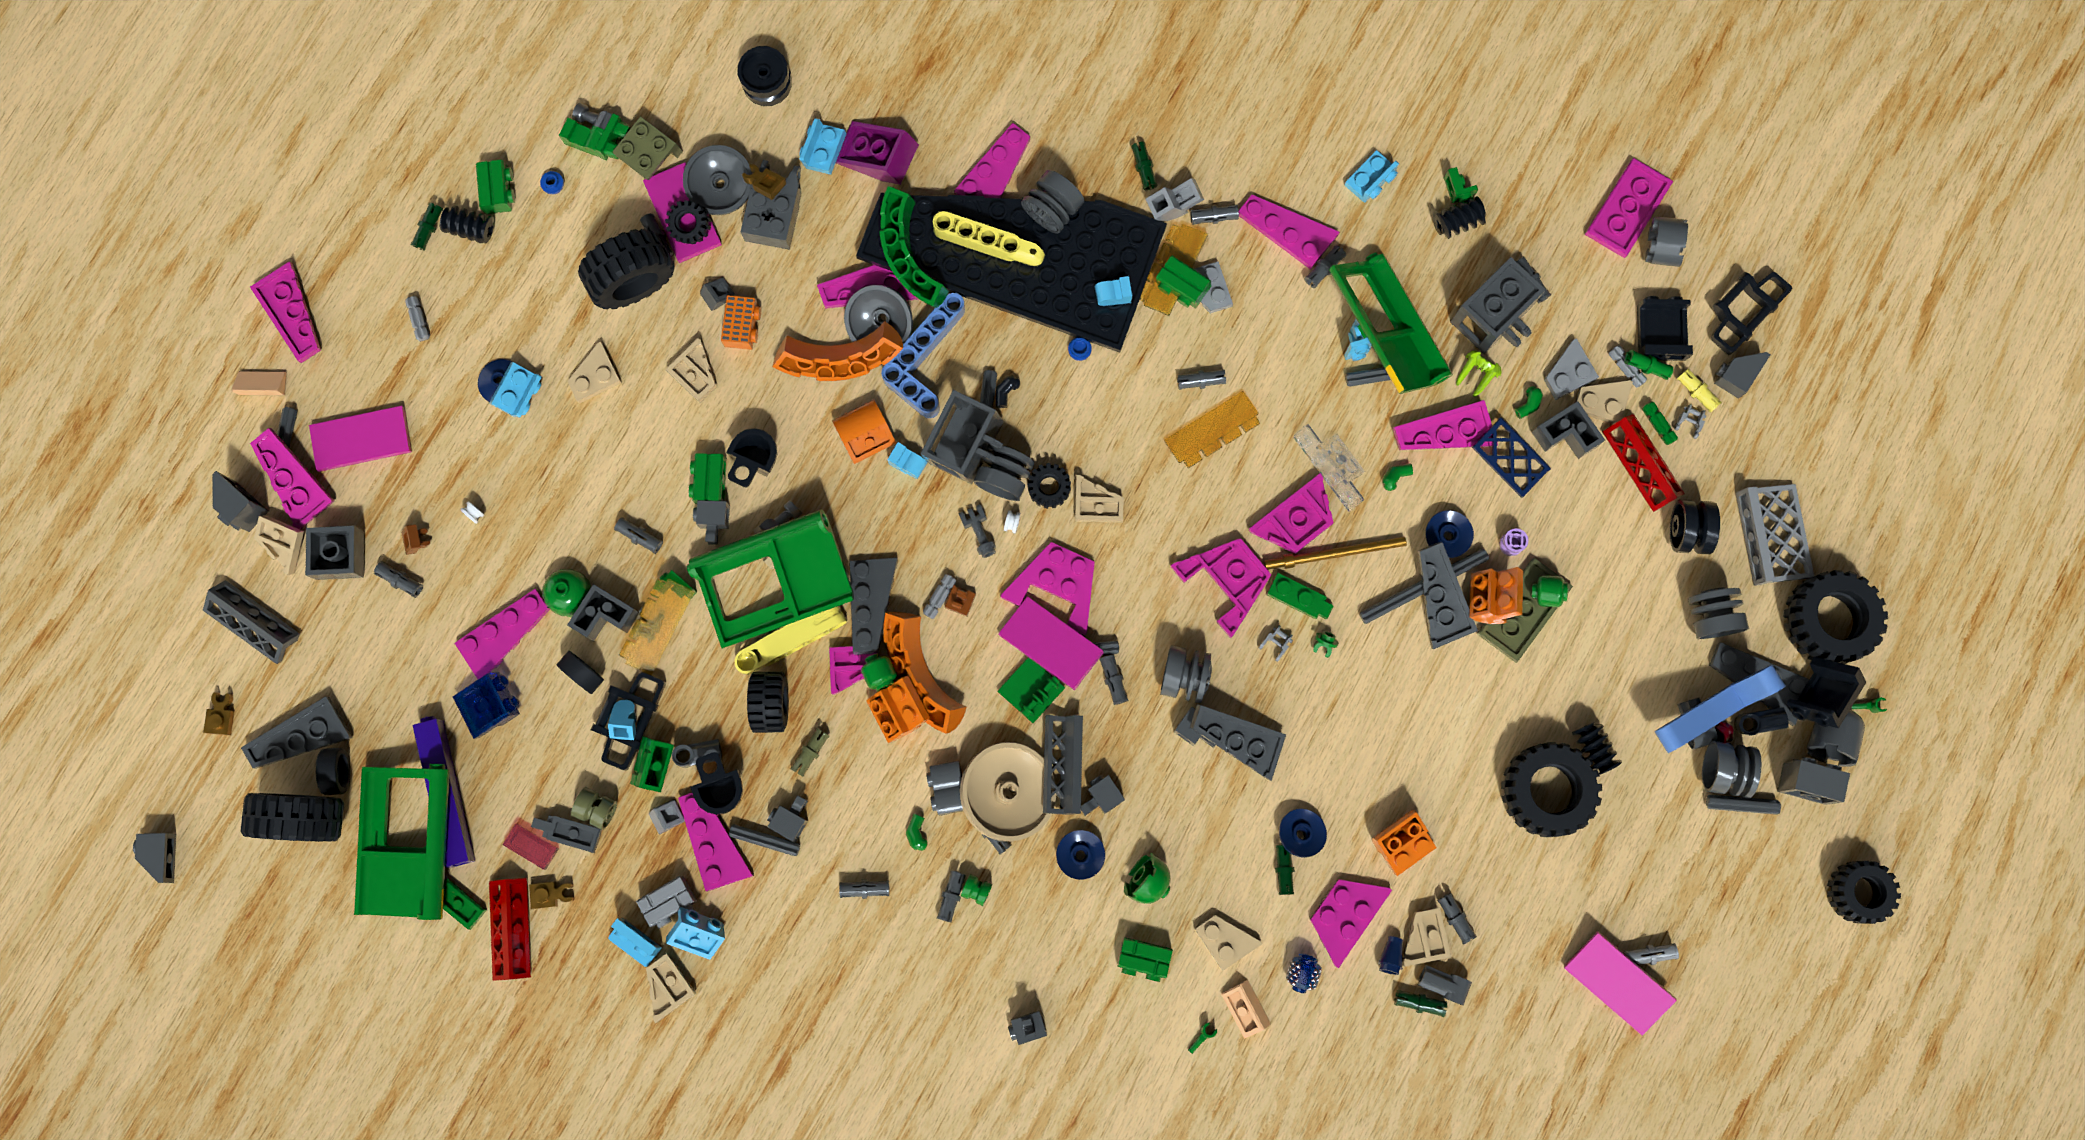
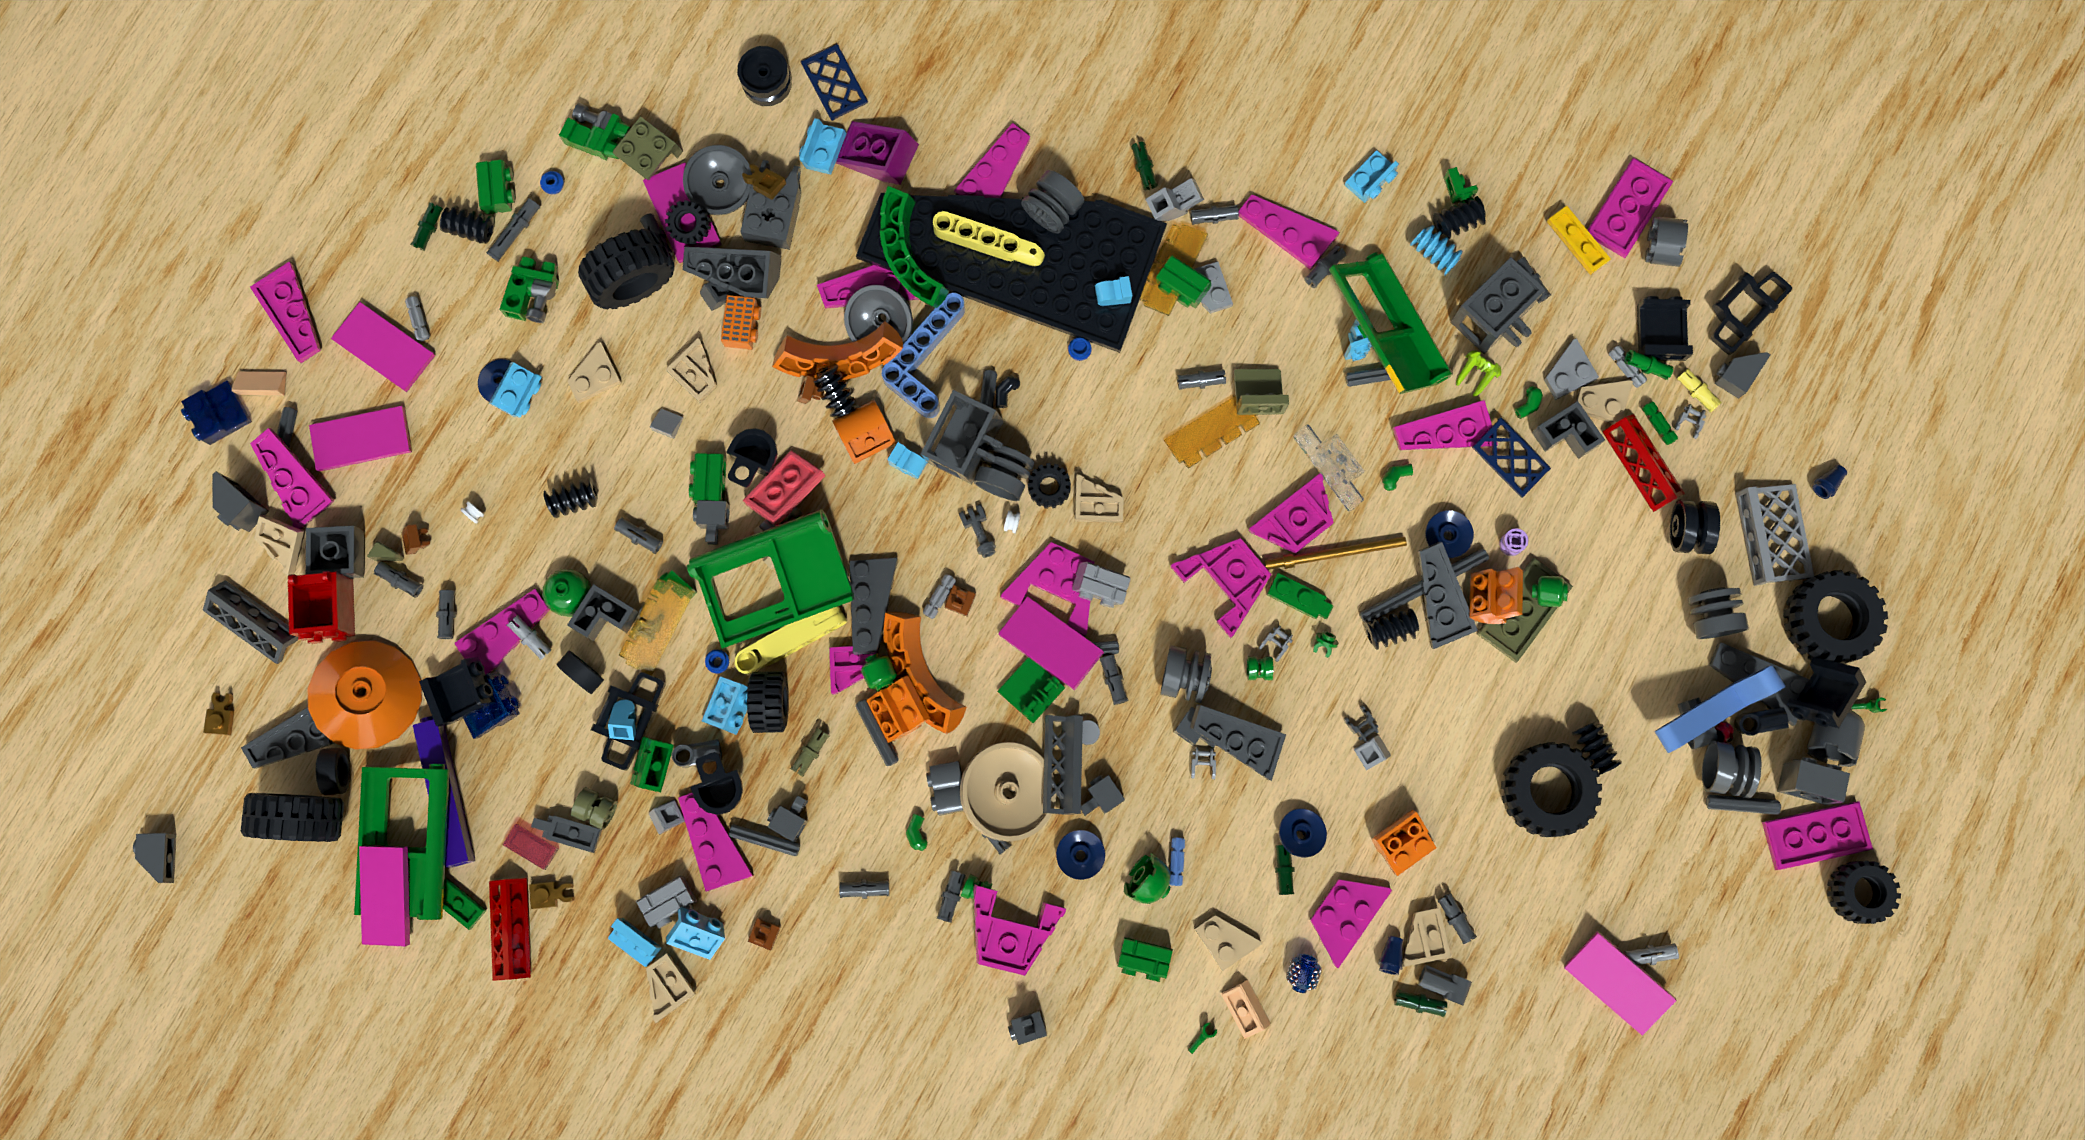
none -> clear blue plate [181,381,252,445]
none -> red container [288,571,355,644]
none -> orange dish [308,641,422,750]
none -> dark pink tile [331,302,436,392]
none -> dark pink tile [359,845,410,947]
none -> olive slope [367,542,404,561]
none -> black panel [419,657,496,726]
none -> dark grey pin [436,590,456,639]
none -> dark grey pin [486,198,541,262]
none -> green hips [499,257,559,323]
none -> light grey pin [506,615,552,660]
none -> black piece [544,477,598,518]
none -> light grey slope [650,409,683,439]
none -> dark grey wedge [682,247,782,299]
none -> medium azure bracket [702,676,748,735]
none -> blue plate [705,649,730,674]
none -> coral tile [743,450,825,526]
none -> dark orange tile [748,918,781,951]
none -> dark orange tile [797,375,824,404]
none -> dark blue window [801,44,868,121]
none -> black piece [813,364,858,417]
none -> dark grey axle [855,699,899,767]
none -> dark pink wing [974,884,1066,976]
none -> light grey brick [1072,562,1131,608]
none -> light grey tile [1082,720,1100,745]
none -> medium blue axle [1170,837,1185,886]
none -> light grey piece [1191,747,1216,780]
none -> olive bracket [1234,369,1289,415]
none -> green wheel [1247,656,1273,681]
none -> dark grey piece [1344,705,1379,742]
none -> light grey slope [1354,735,1391,771]
none -> black piece [1364,608,1419,650]
none -> medium azure piece [1410,225,1463,276]
none -> yellow plate [1547,206,1611,275]
none -> dark pink tile [1762,801,1873,870]
none -> dark blue cone [1813,465,1847,499]

